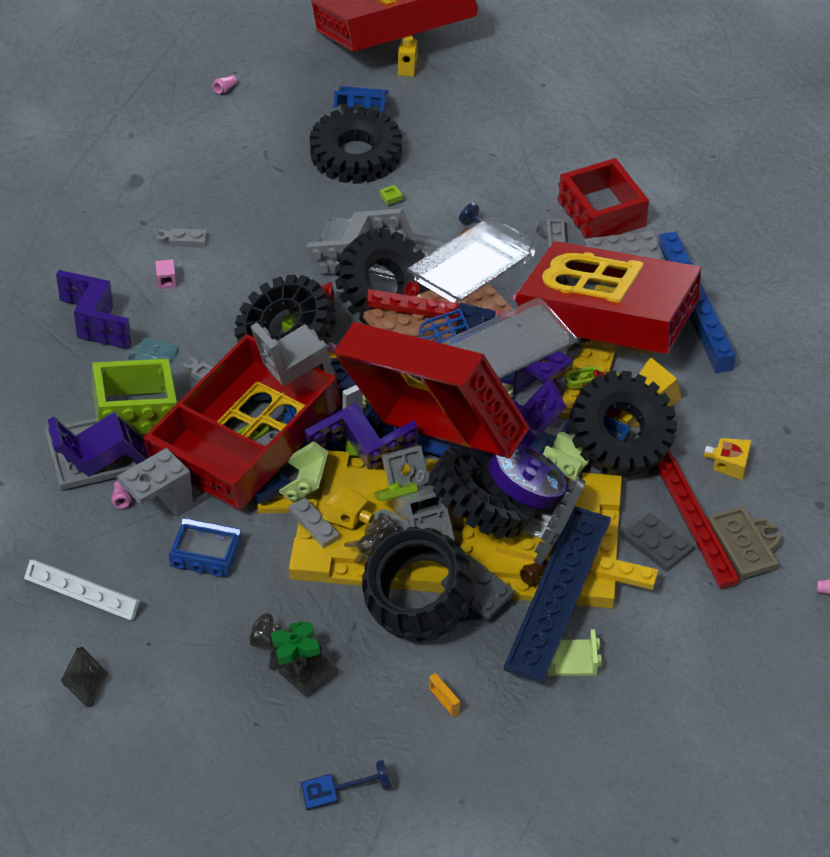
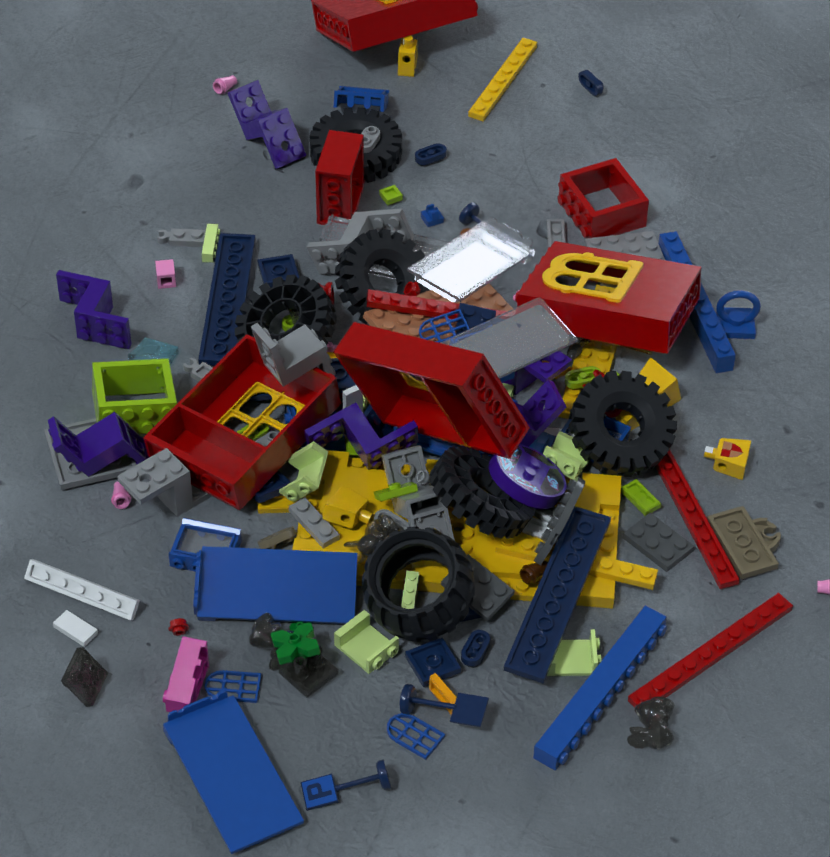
none -> white tile [53,610,98,647]
none -> dark pink wedge [163,636,209,712]
none -> blue piece [163,691,304,854]
none -> red plate [168,618,189,636]
none -> blue piece [193,546,358,624]
none -> dark blue plate [198,233,256,366]
none -> yellowish green piece [202,224,220,263]
none -> blue window [205,670,261,703]
none -> dark purple bracket [227,80,306,169]
none -> dark blue plate [257,254,299,288]
none -> dark tan plate [257,526,296,549]
none -> red window [315,130,364,228]
none -> yellowish green panel [334,610,399,674]
none -> light grey plate [361,126,380,153]
none -> blue window [387,713,445,760]
none -> dark blue piece [399,684,489,727]
none -> yellowish green piece [401,570,420,609]
none -> dark blue plate [405,637,461,687]
none -> dark blue plate [415,143,447,166]
none -> blue tile [421,204,444,227]
none -> dark blue plate [461,630,490,667]
none -> yellow plate [468,38,537,121]
none -> blue brick [533,605,667,770]
none -> dark blue plate [578,70,604,96]
none -> lime plate [621,479,661,516]
none -> clear smoke animal [627,697,675,750]
none -> red plate [628,593,793,714]
none -> blue tile [716,290,761,339]

